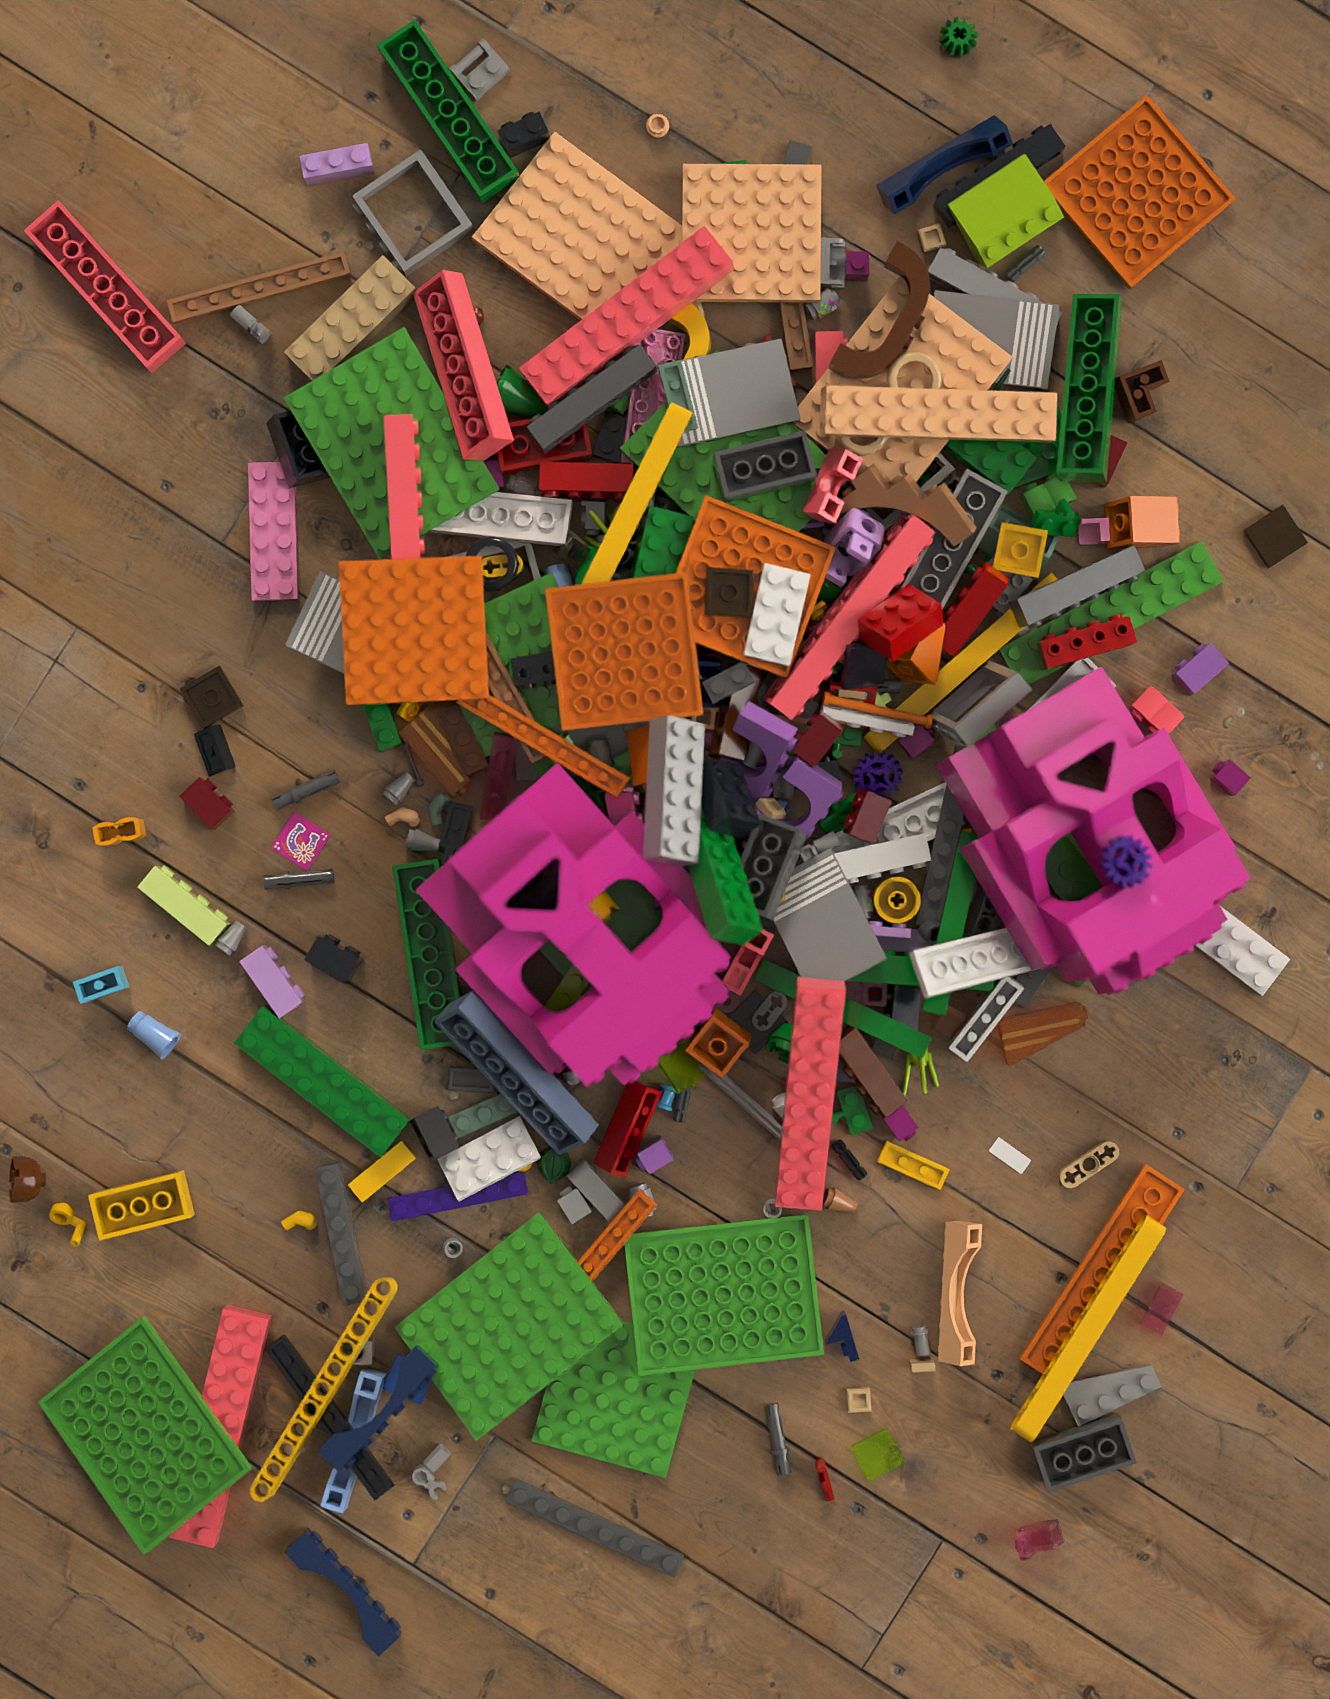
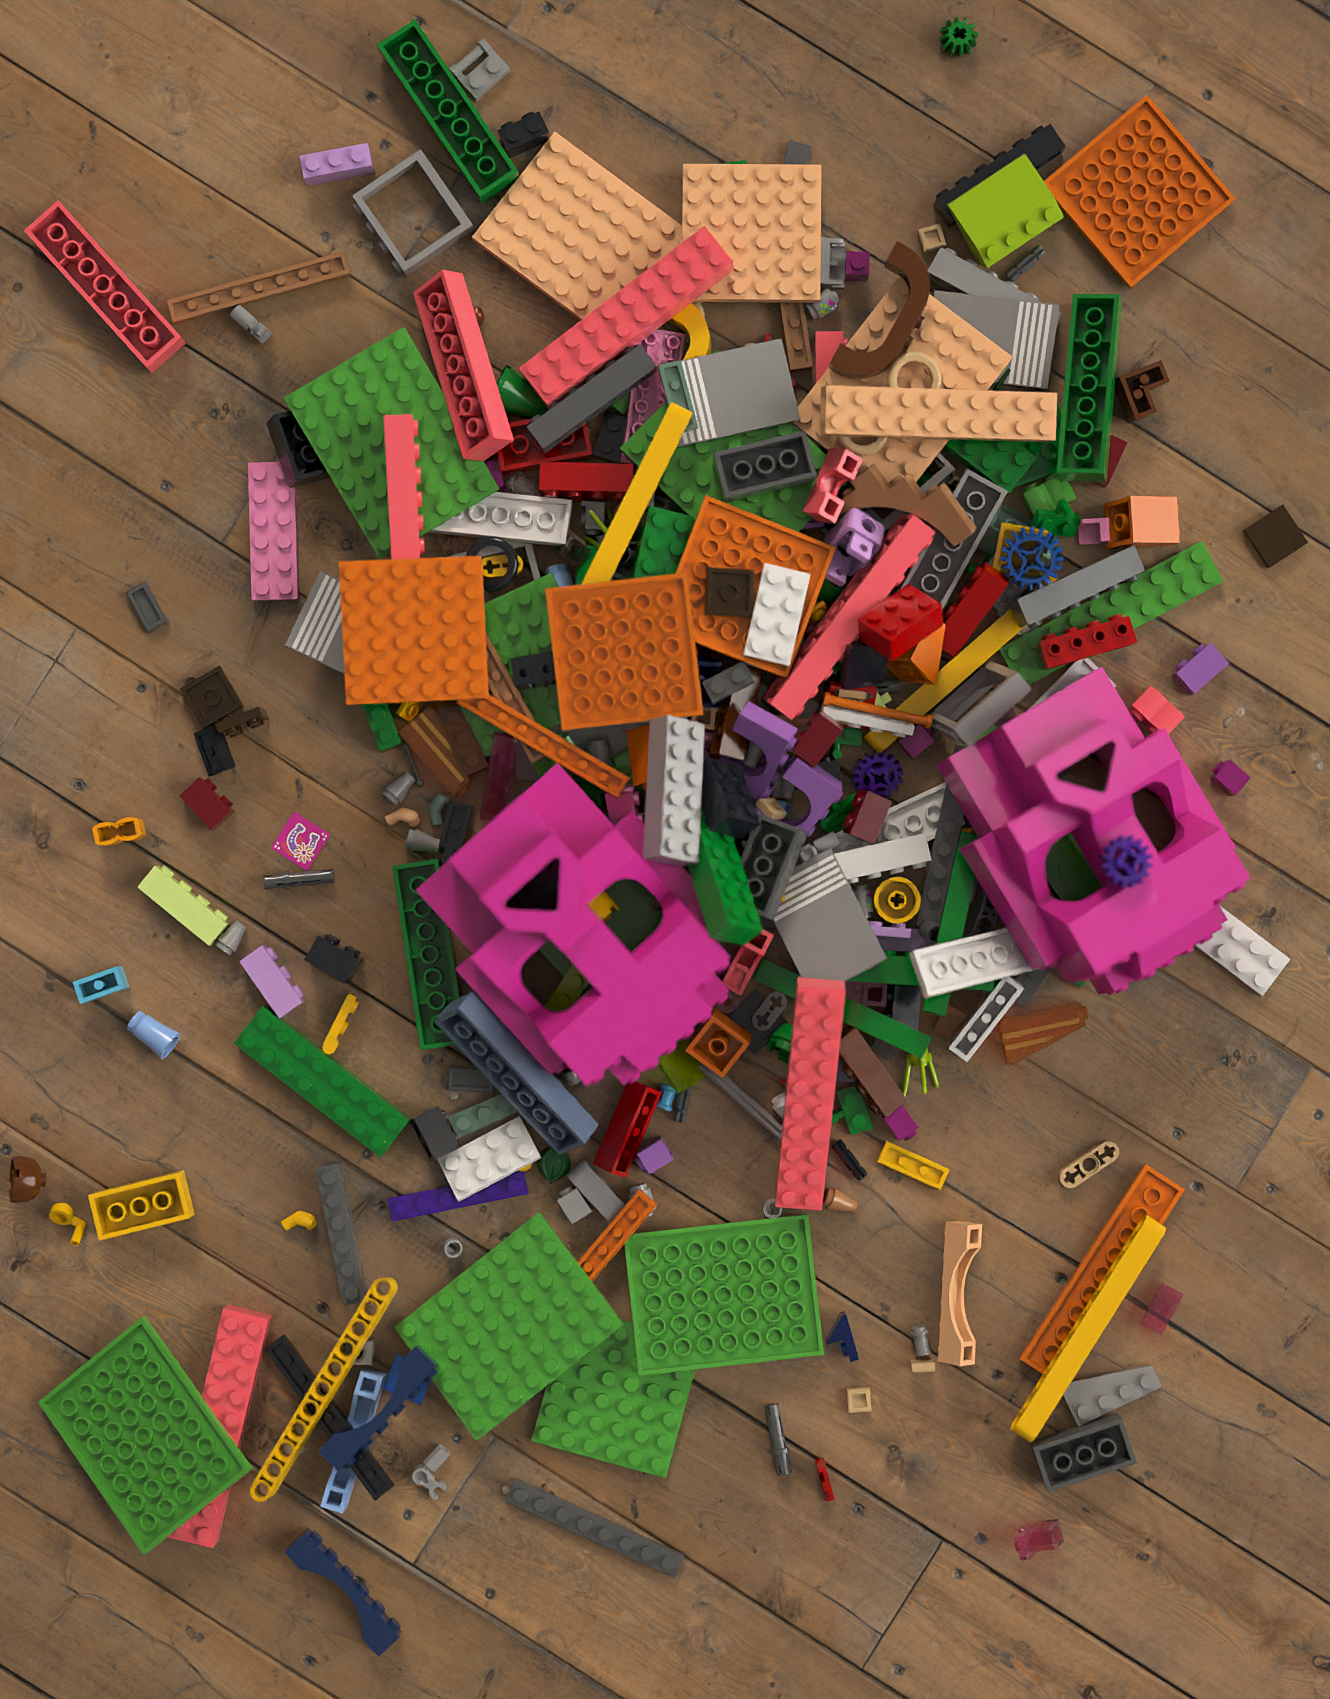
dark grey pin [271,769,341,811] -> none
tan brick [284,255,416,381] -> none
yellow tile [348,1140,416,1203] -> none
light nougat plate [646,114,669,138] -> none
clear neon green piece [851,1428,905,1481] -> none
dark blue arch [876,115,1013,214] -> none
white sticker [989,1137,1031,1174] -> none
none -> dark grey tile [125,581,169,633]
none -> dark brown plate [215,706,269,738]
none -> yellow hinge [322,991,359,1055]
none -> blue gear [999,526,1064,590]

